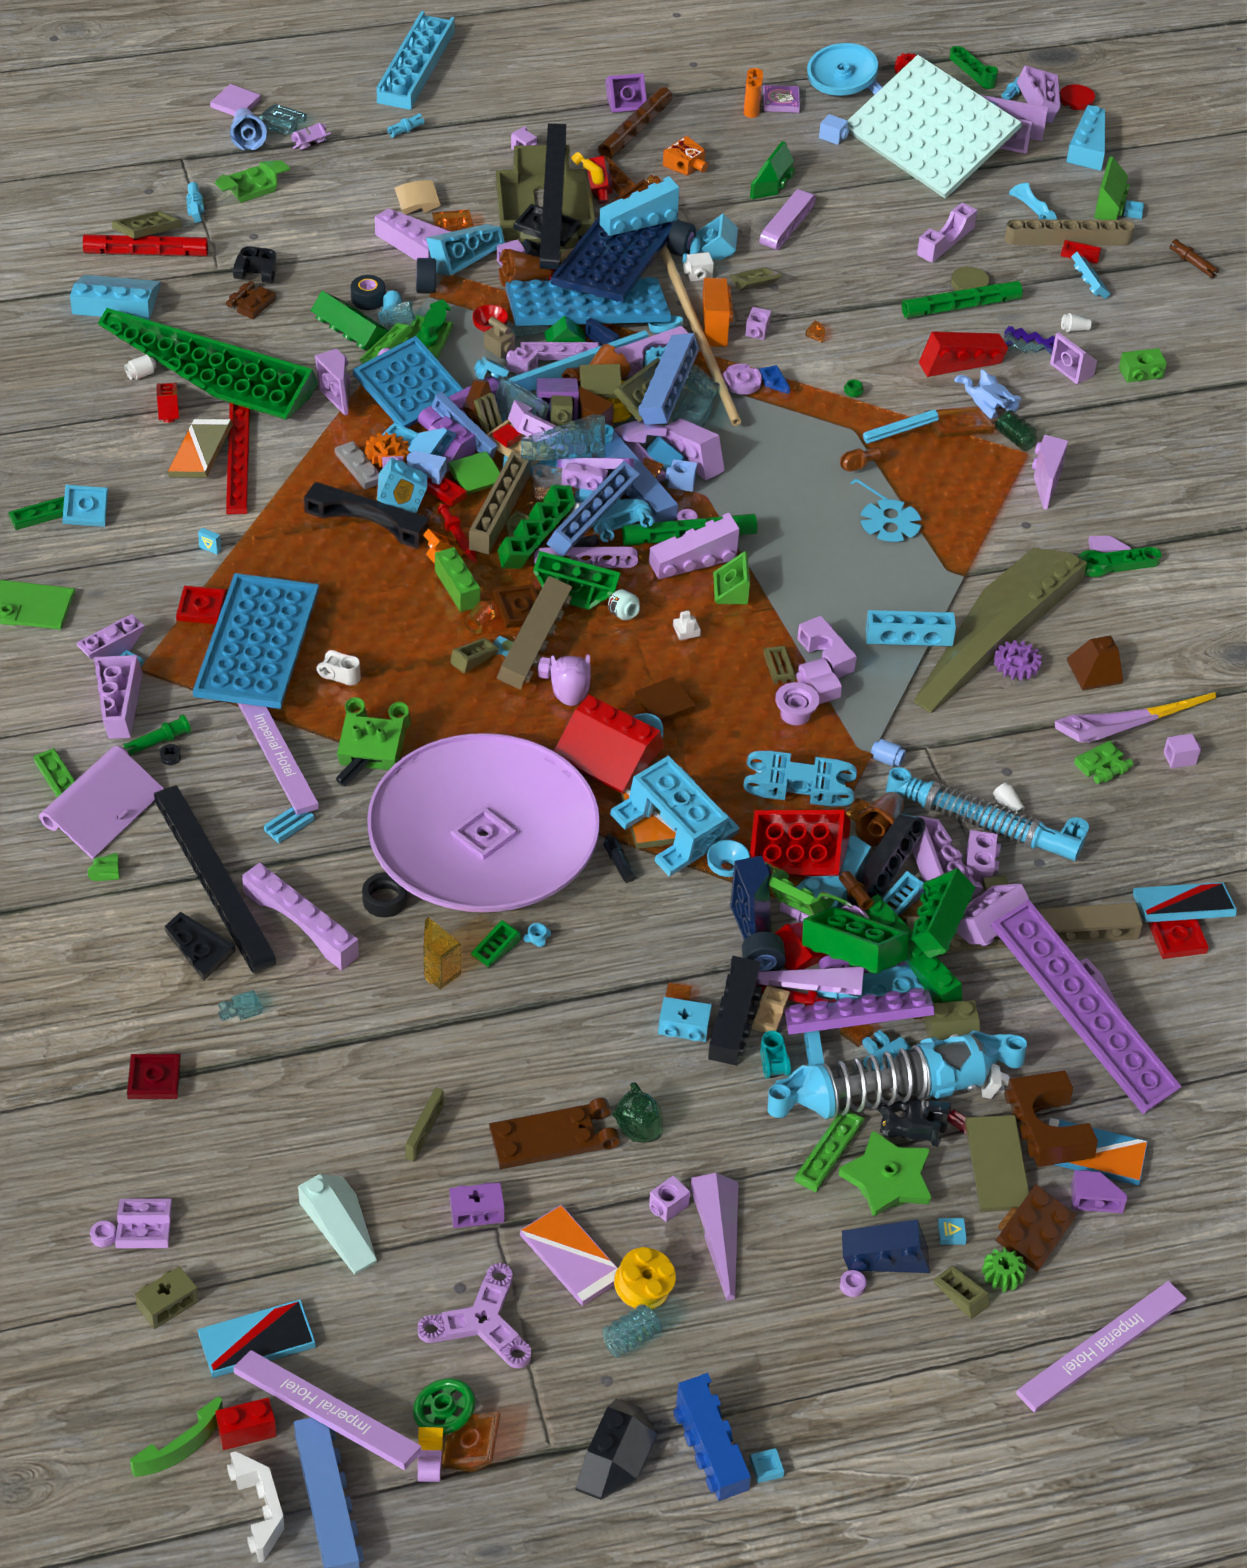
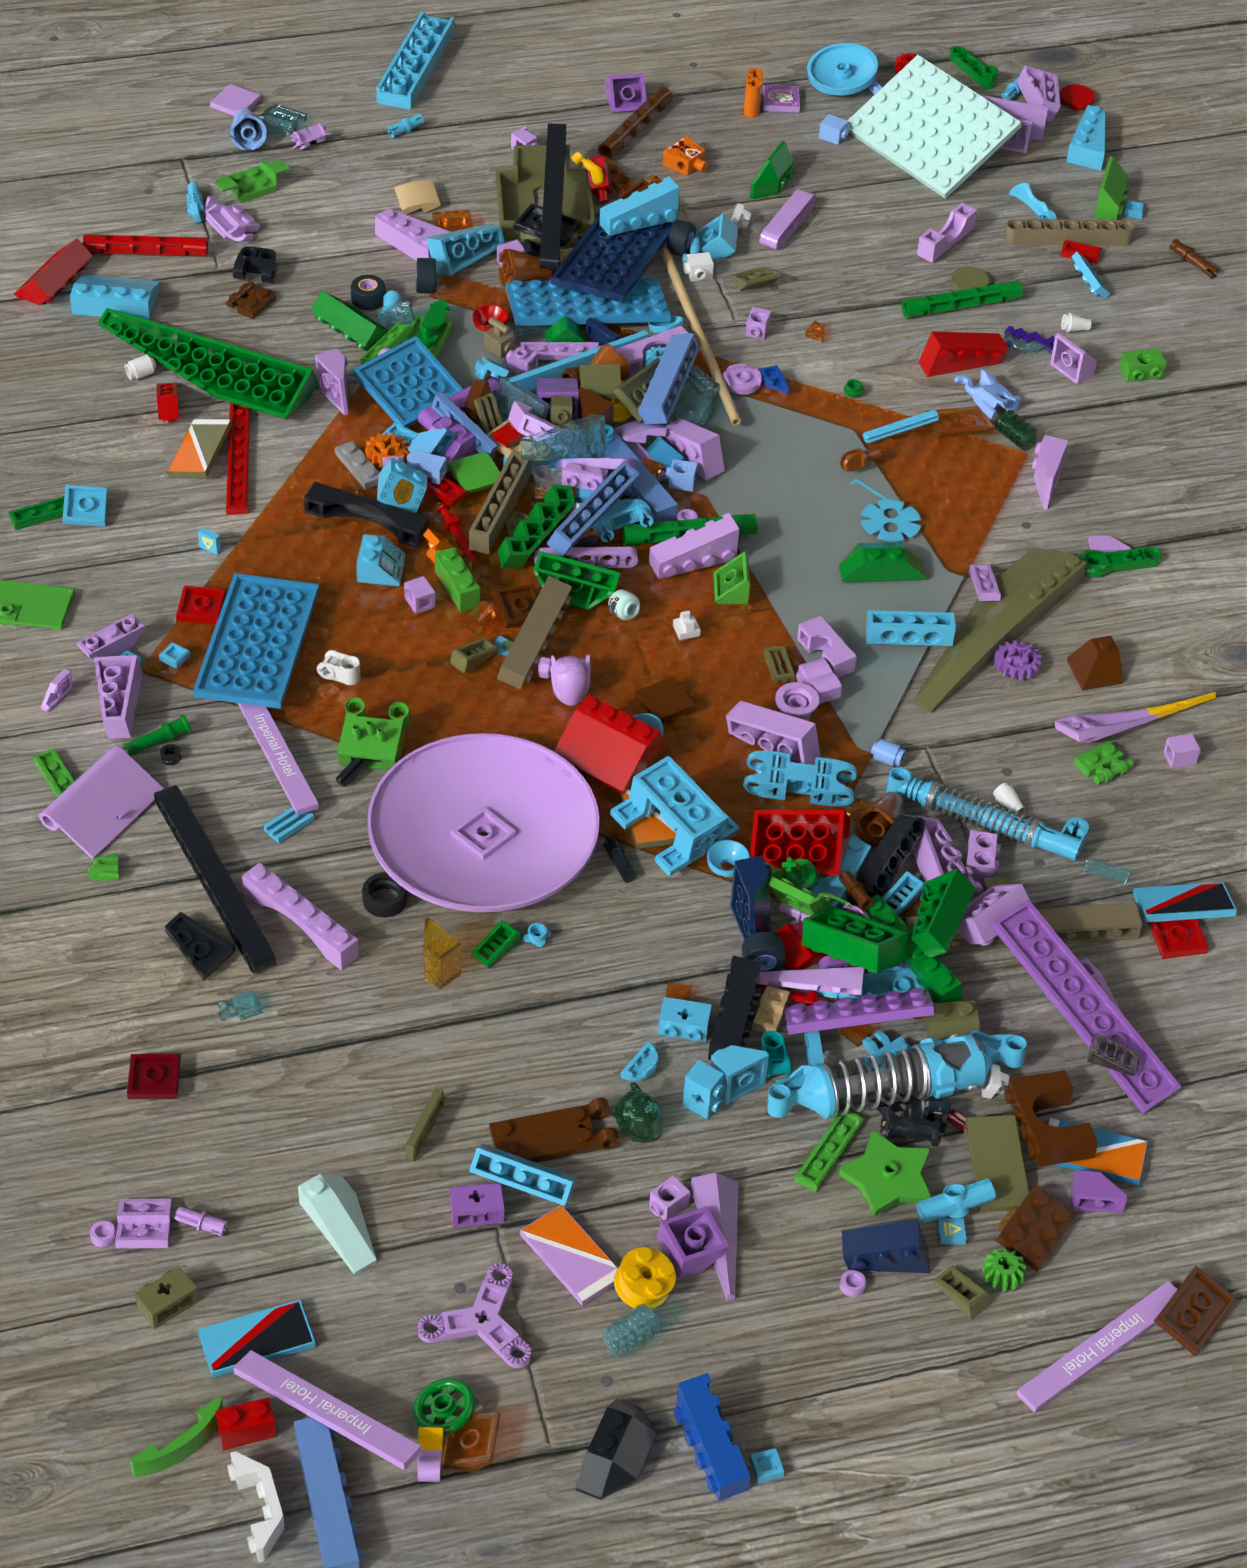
olive tile [112,210,182,239] -> none
orange wedge [703,278,733,347] -> none
none -> red slope [14,238,92,305]
none -> lavender tile [41,669,73,712]
none -> medium azure tile [159,642,190,669]
none -> lavender axle [175,1207,228,1237]
none -> lavender plate [205,196,260,243]
none -> medium azure slope [357,534,406,586]
none -> lavender brick [404,576,435,614]
none -> medium azure brick [469,1144,577,1206]
none -> medium azure plate [620,1041,658,1081]
none -> medium lavender slope [657,1206,730,1279]
none -> medium azure brick [682,1060,725,1120]
none -> medium azure slope [710,1045,769,1105]
none -> lavender wedge [726,701,821,765]
none -> white tile [731,203,752,229]
none -> green piece [782,858,820,891]
none -> green wedge [839,542,926,582]
none -> medium azure piece [916,1178,996,1224]
none -> lavender tile [969,565,1001,601]
none -> clear light blue axle [1084,859,1129,884]
none -> clear smoke slope [1087,1034,1139,1076]
none -> reddish brown tile [1153,1265,1237,1356]

